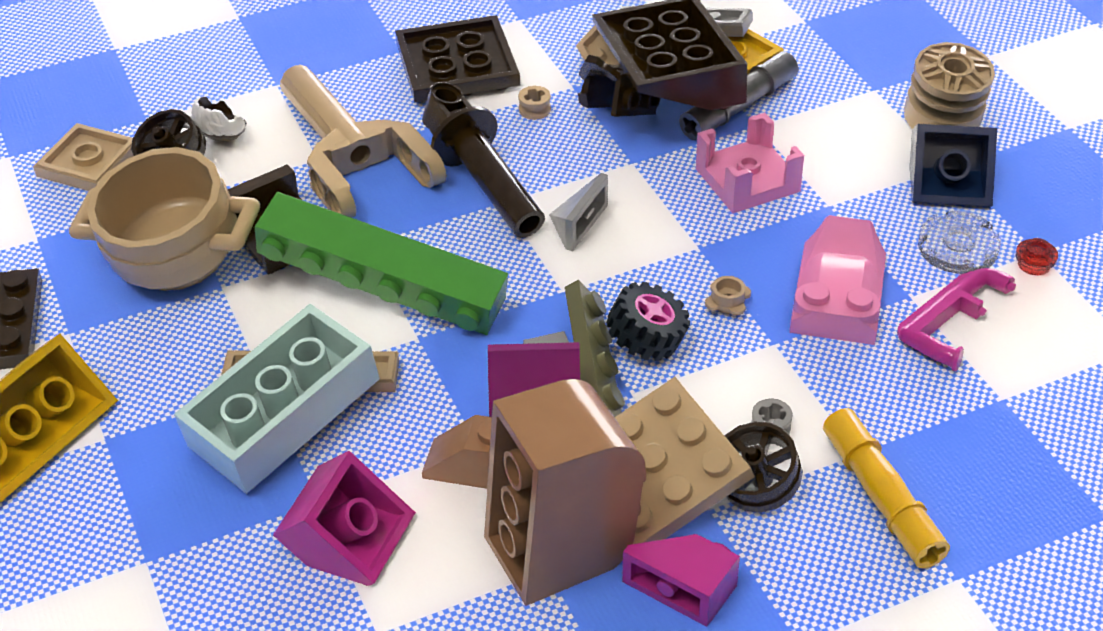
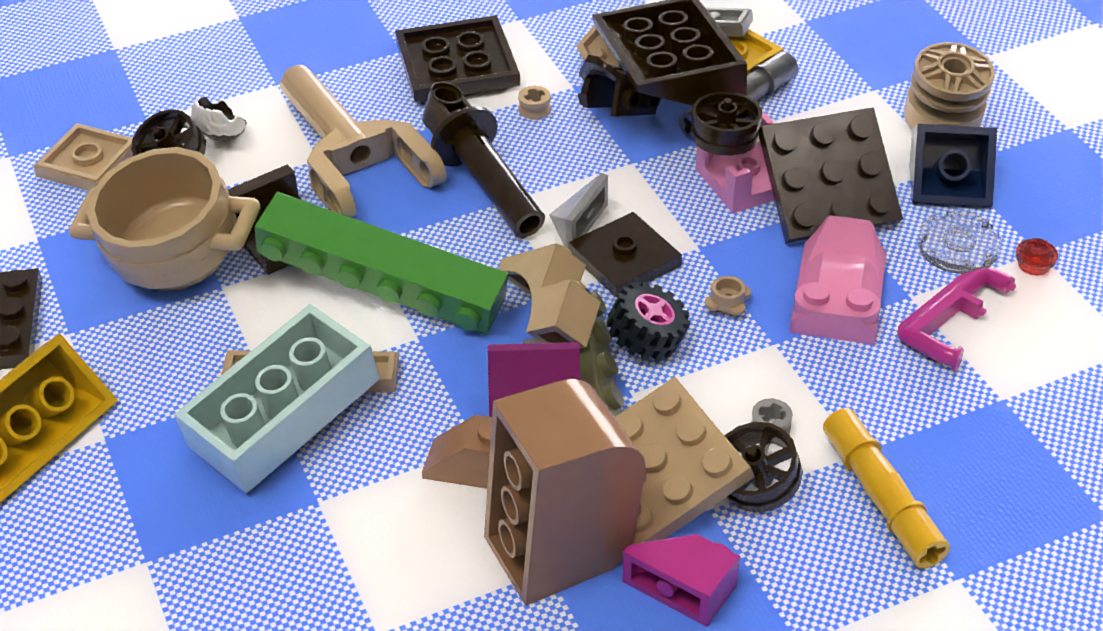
dark pink slope [273,451,416,586] -> none
none -> tan arch [499,243,601,349]
none -> dark brown plate [568,212,682,297]
none -> dark brown wheel [690,91,762,156]
none -> dark brown plate [758,107,903,244]

